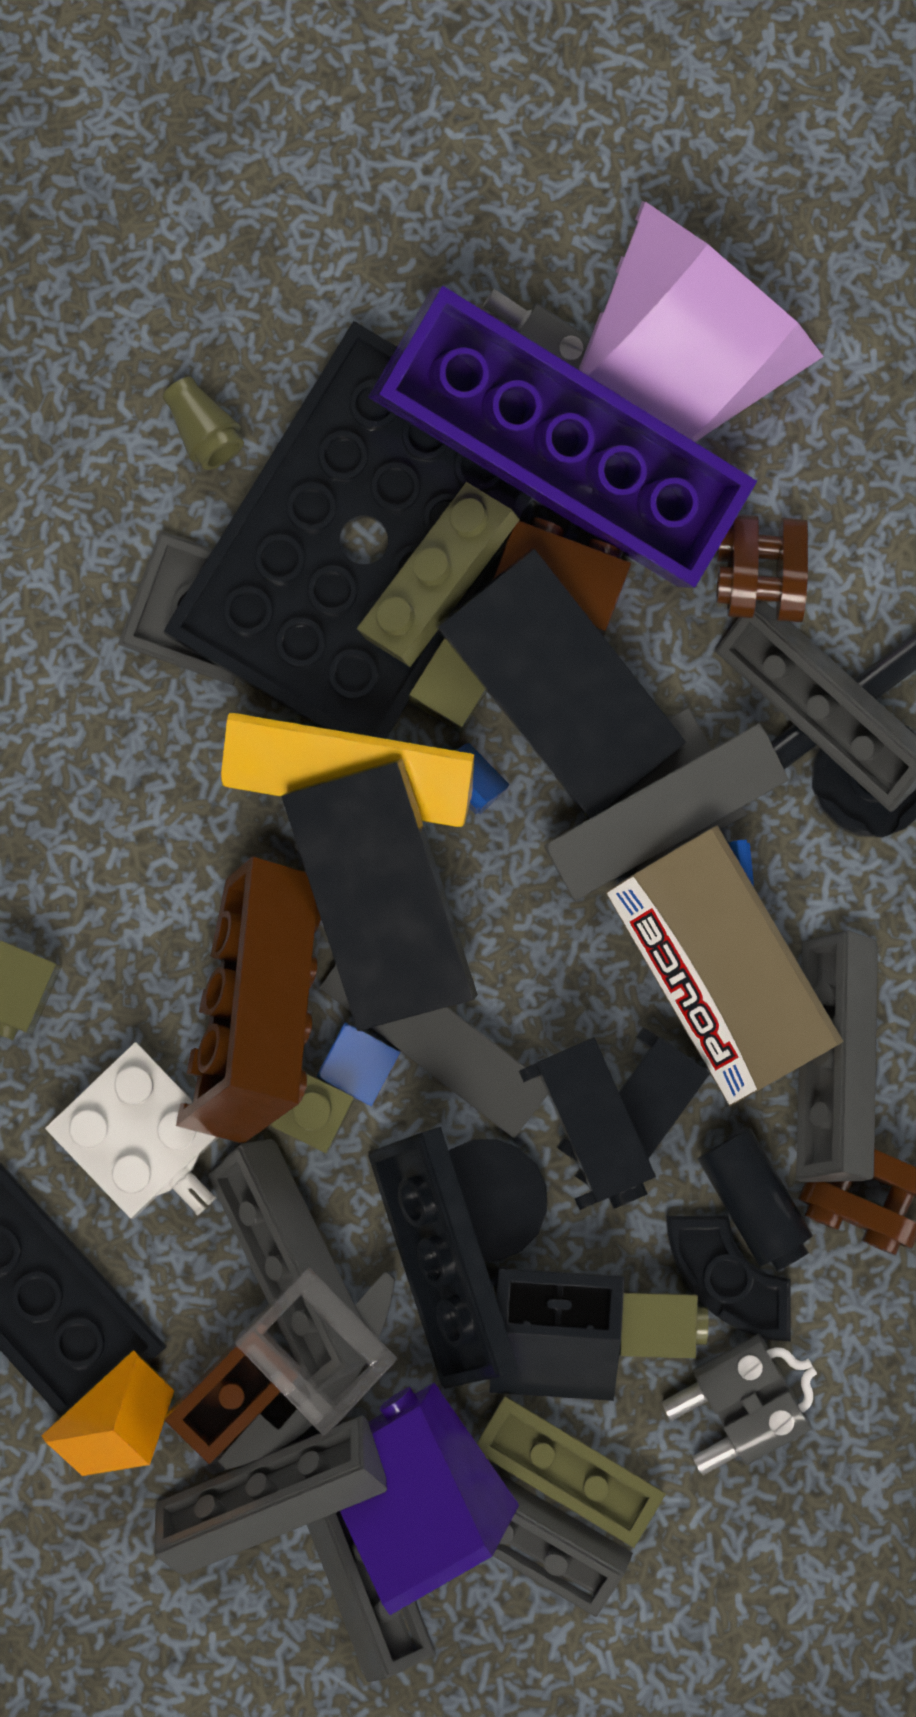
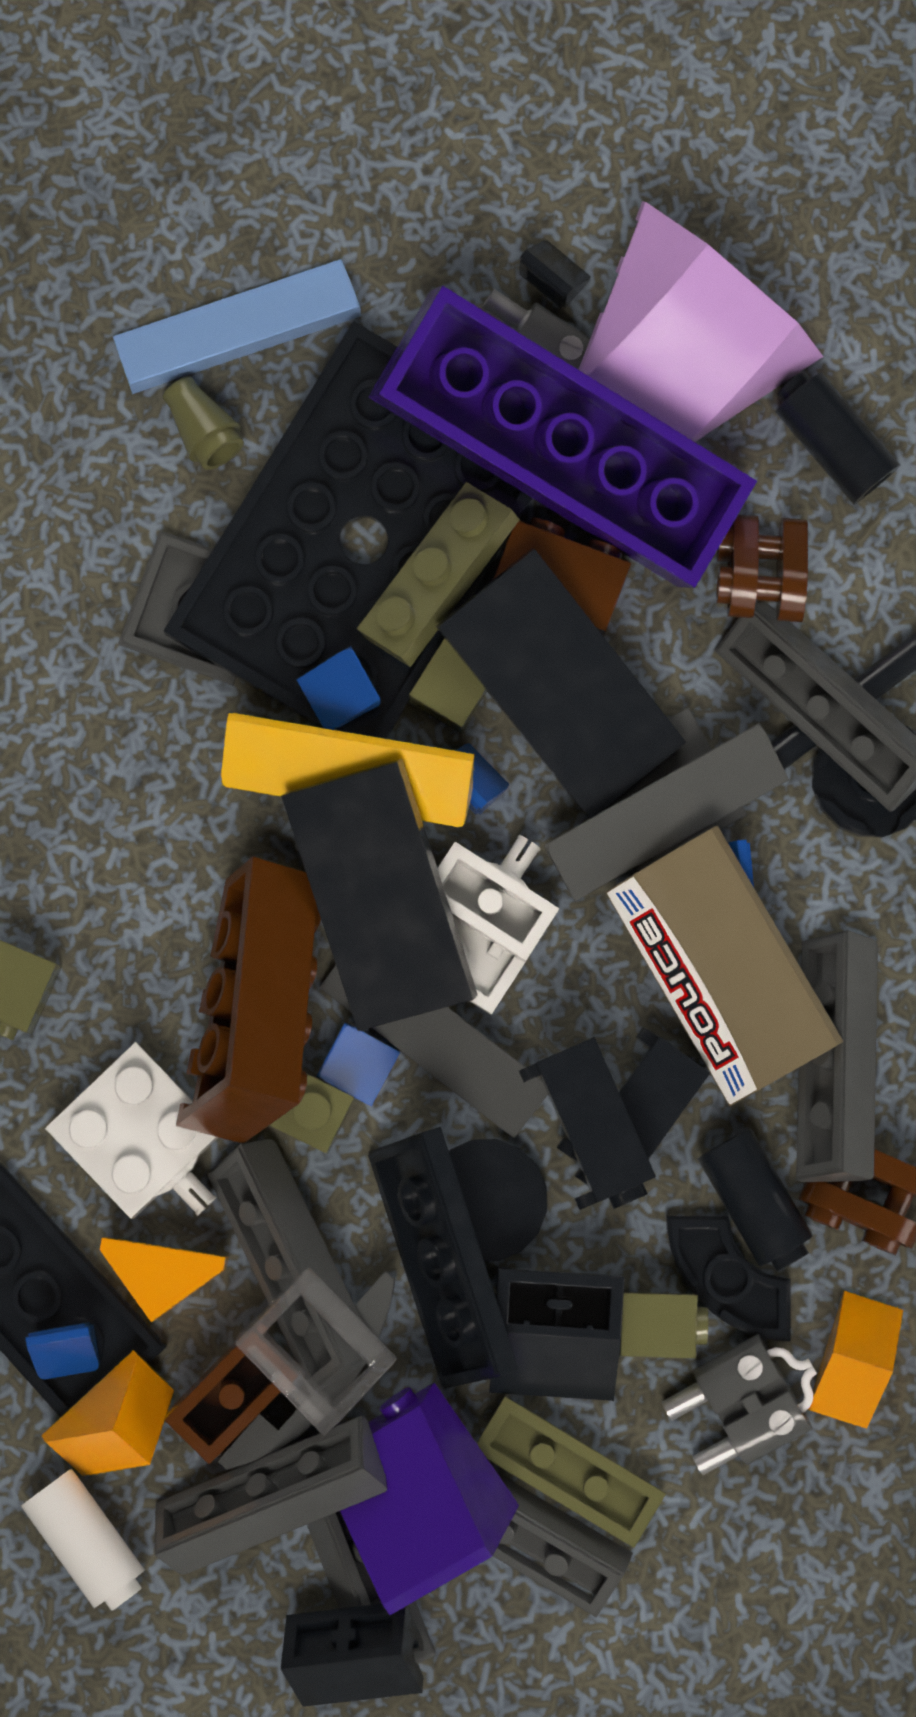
none -> white brick [21,1468,145,1611]
none -> blue slope [25,1322,100,1379]
none -> light orange slope [100,1237,229,1322]
none -> light blue slope [113,259,361,394]
none -> black hinge [281,1603,424,1707]
none -> blue slope [297,646,381,730]
none -> white plate [437,835,559,1015]
none -> black slope [519,240,591,309]
none -> black brick [775,371,901,505]
none -> light orange slope [807,1291,903,1429]

